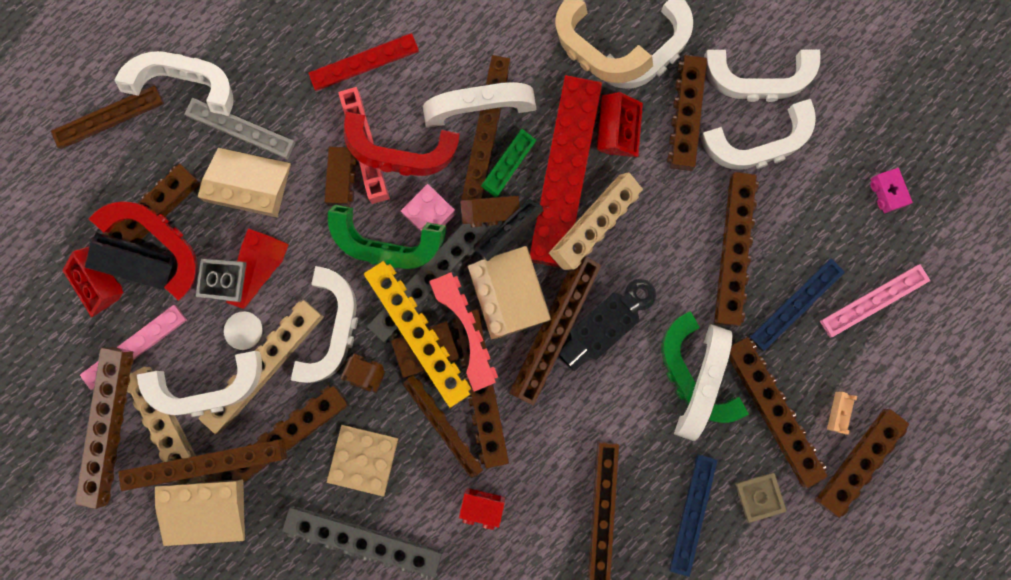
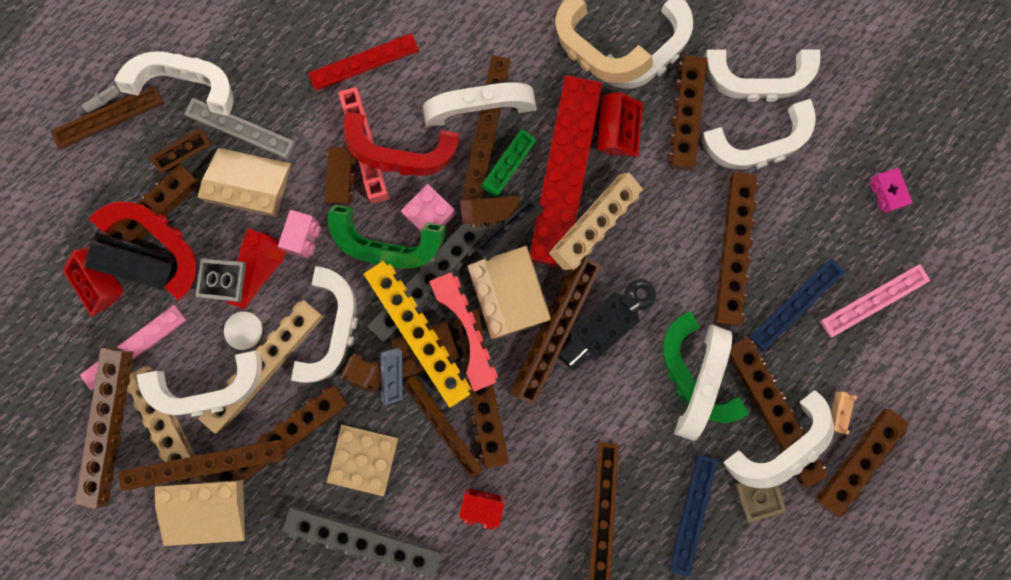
none -> light grey axle [82,85,120,114]
none -> reddish brown brick [150,128,213,174]
none -> bright pink brick [278,210,321,259]
none -> sand blue plate [381,348,402,405]
none -> white arch [724,390,834,488]

